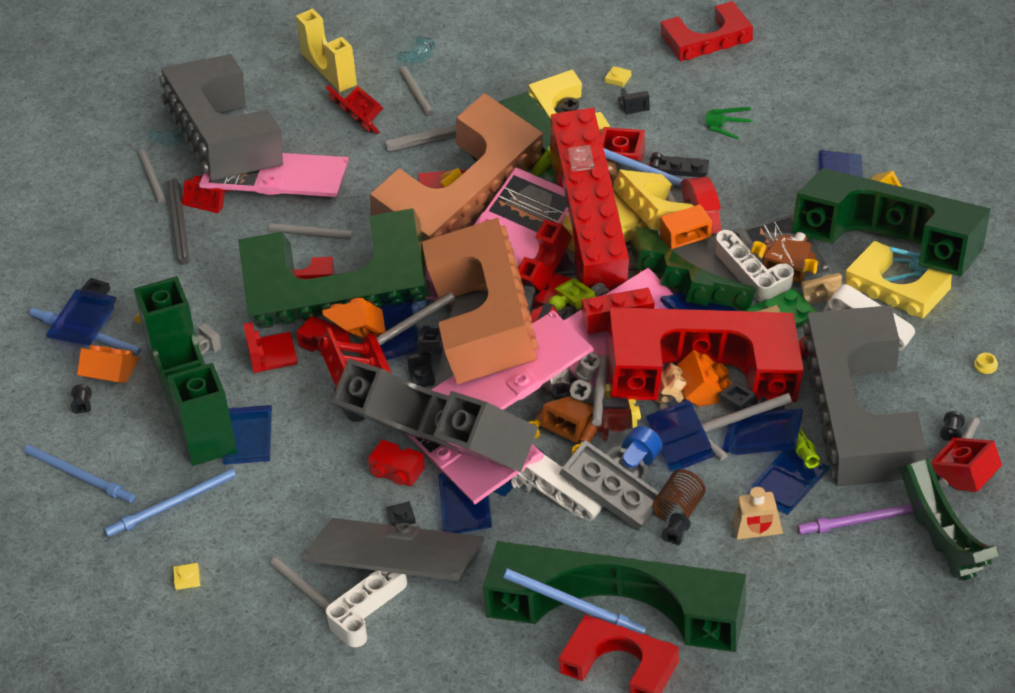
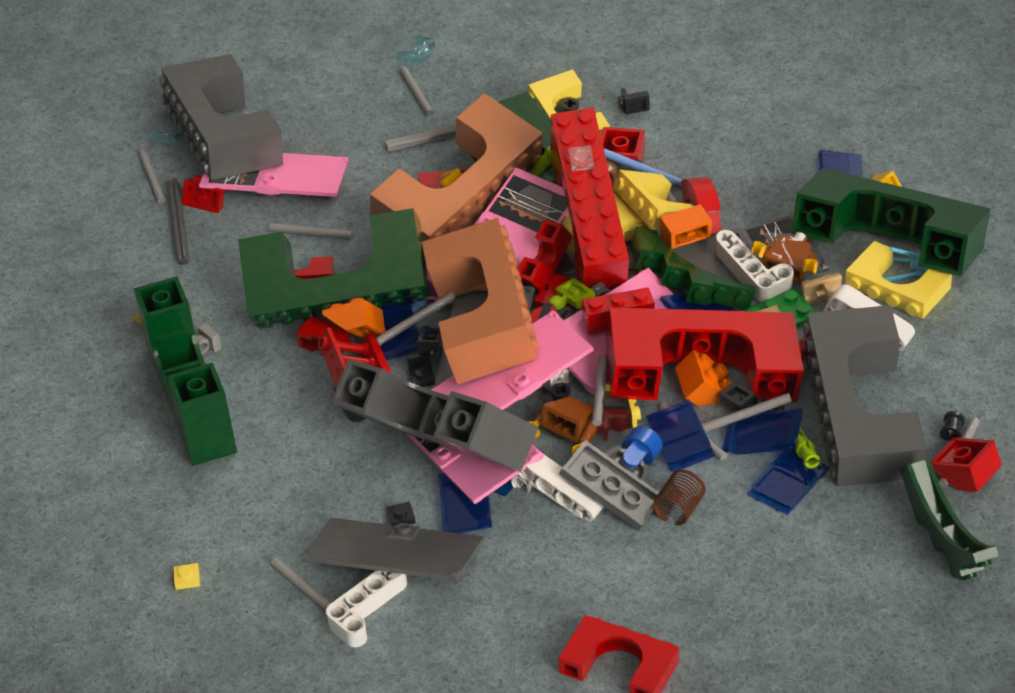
medium blue bar [24,445,136,503] -> none
medium blue bar [29,308,142,356] -> none
clear blue piece [46,289,117,346] -> none
black bush [71,384,92,414] -> none
orange slope [77,345,140,383] -> none
black plate [79,278,110,303] -> none
medium blue bar [104,469,236,537] -> none
clear blue piece [223,405,272,465] -> none
red bracket [243,322,298,373] -> none
light yellow arch [296,9,357,92] -> none
red bracket [325,85,384,134] -> none
red brick [368,439,425,487] -> none
dark green arch [483,541,746,652] -> none
medium blue bar [503,568,646,634] -> none
light grey bush [570,380,595,403] -> none
light grey bush [575,352,600,381] -> none
light yellow plate [605,66,632,87] -> none
black plate [649,152,709,177] -> none
tan hips [655,363,687,403] -> none
red arch [661,1,753,61] -> none
black bush [661,513,691,546] -> none
green plant [705,107,753,139] -> none
tan torso [732,487,783,540] -> none
medium lavender bar [797,504,914,534] -> none
light yellow plate [974,353,998,374] -> none

